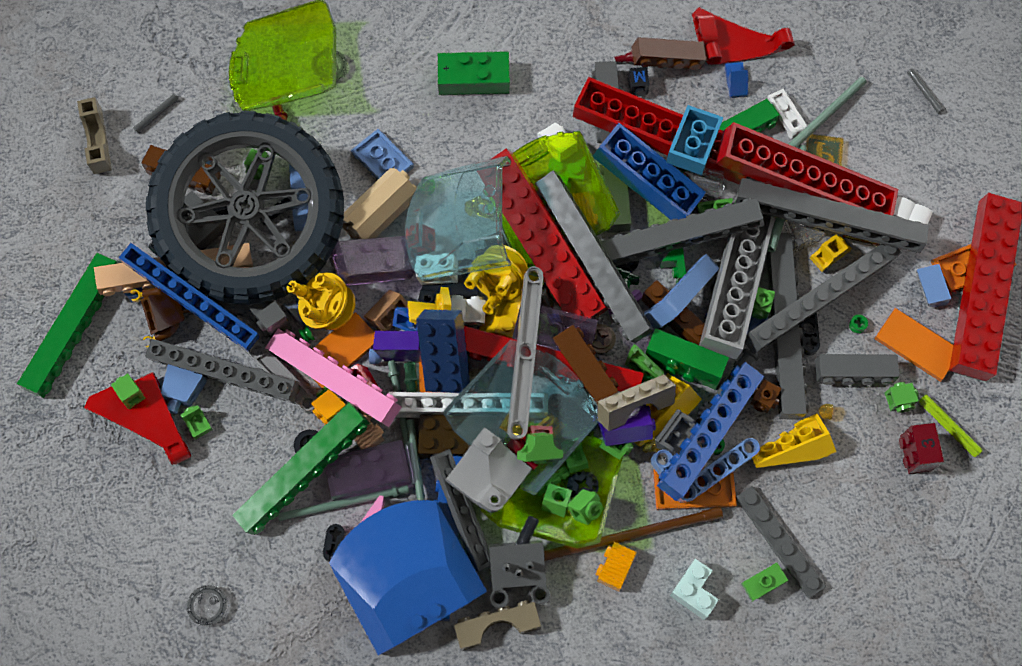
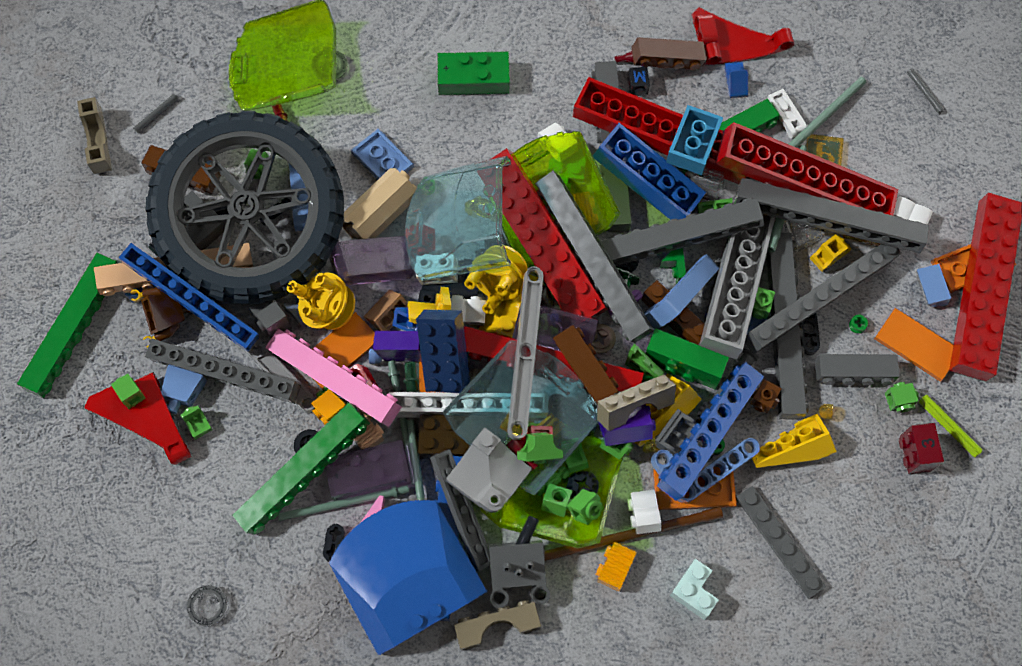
green bush [298,325,315,343] -> none
bright green brick [741,562,788,602] -> none
none -> white brick [627,490,661,534]

